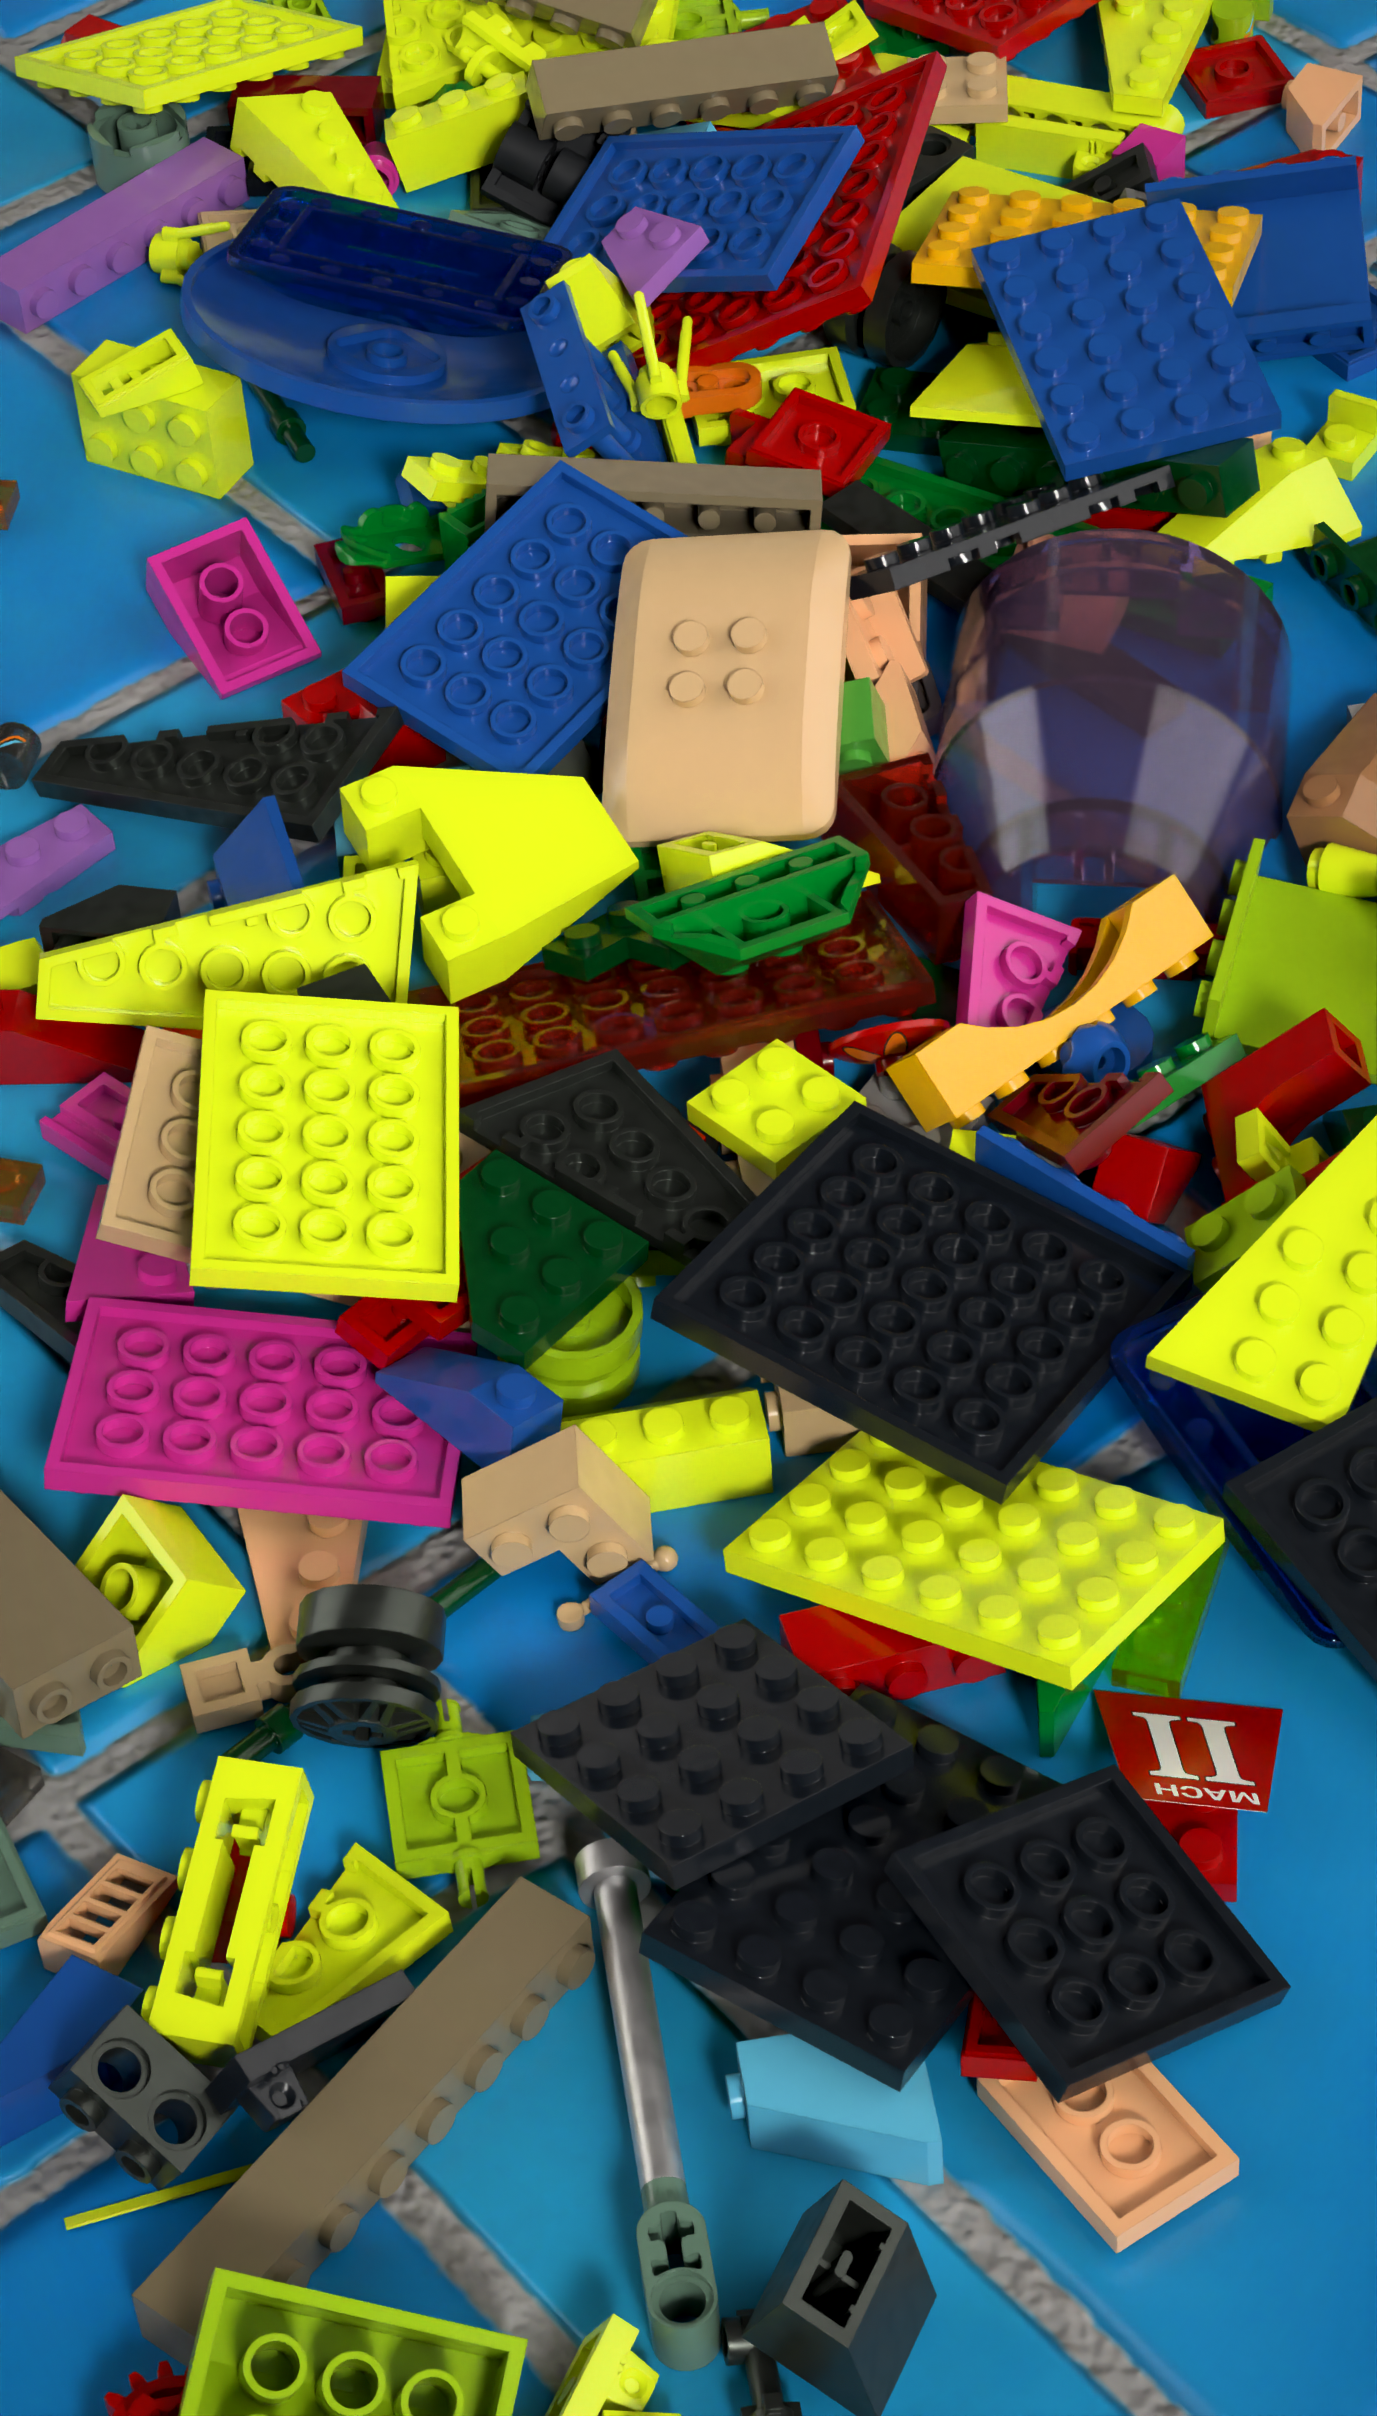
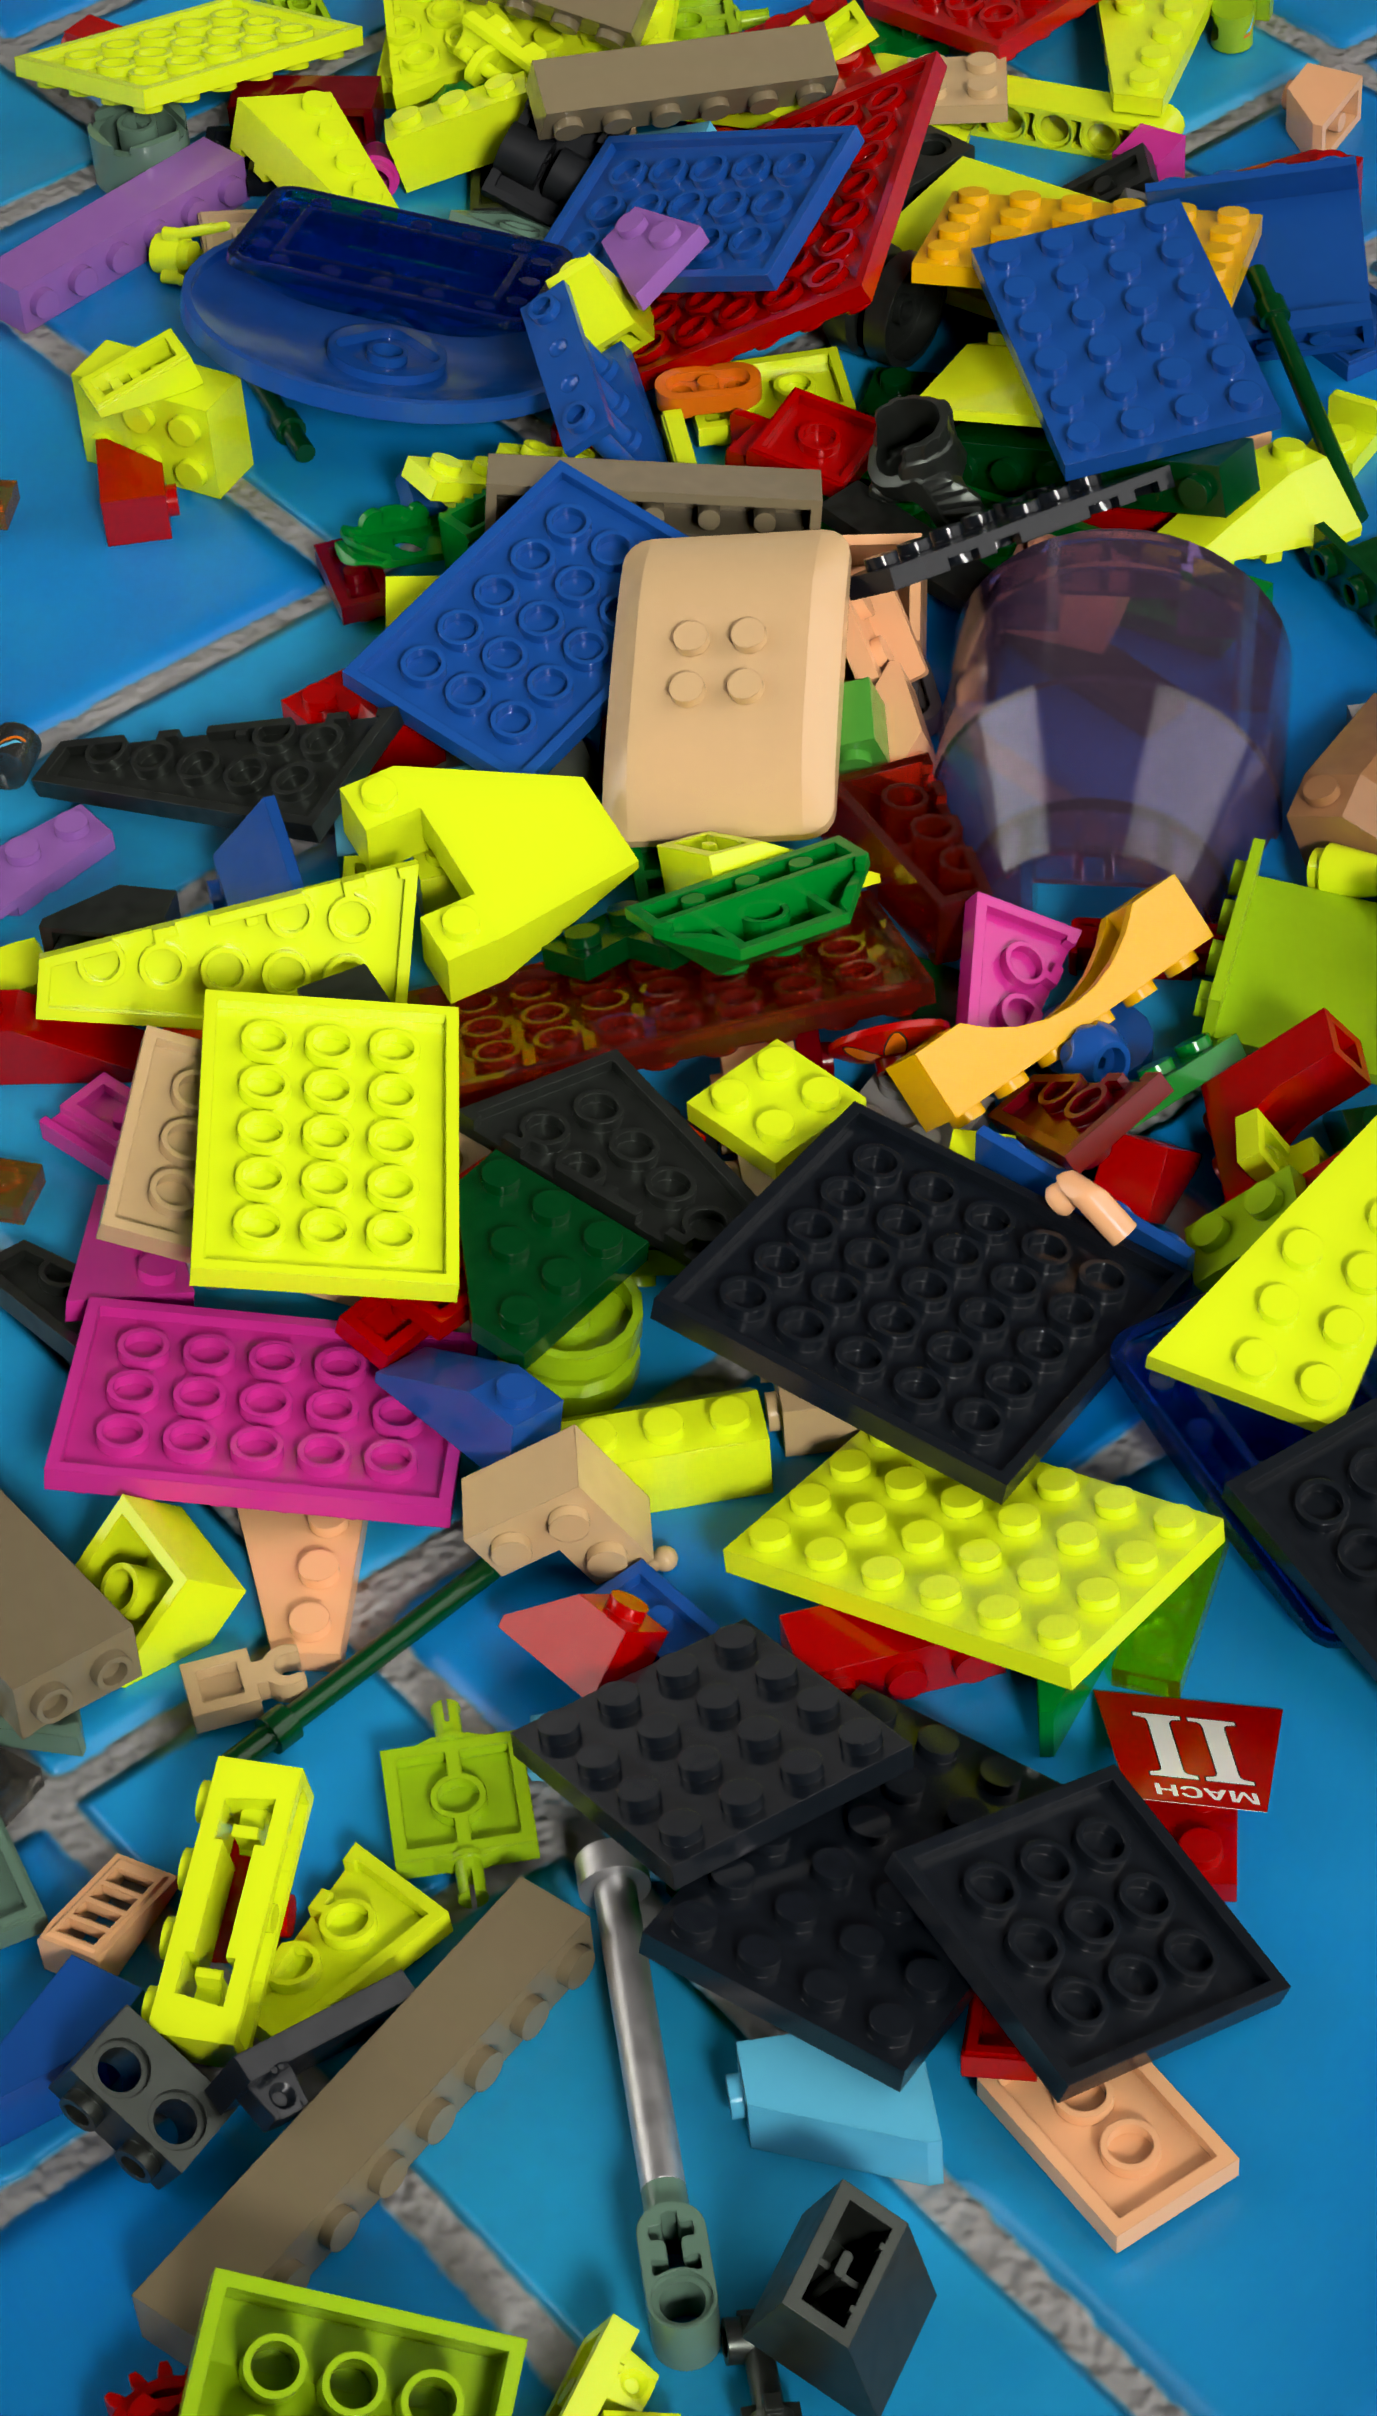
neon yellow piece [64,2164,252,2230] -> none
dark pink slope [146,517,322,700] -> none
pearl dark grey wheel [289,1584,447,1748] -> none
neon yellow plant [608,291,693,420] -> none
neon yellow hinge [975,115,1125,180] -> none
red tile [1179,35,1294,119] -> none
none -> red slope [96,439,180,547]
none -> slope [498,1590,668,1697]
none -> pearl dark grey helmet [867,394,987,528]
none -> light nougat arm [1045,1170,1137,1247]
none -> dark green bar [1245,264,1369,523]

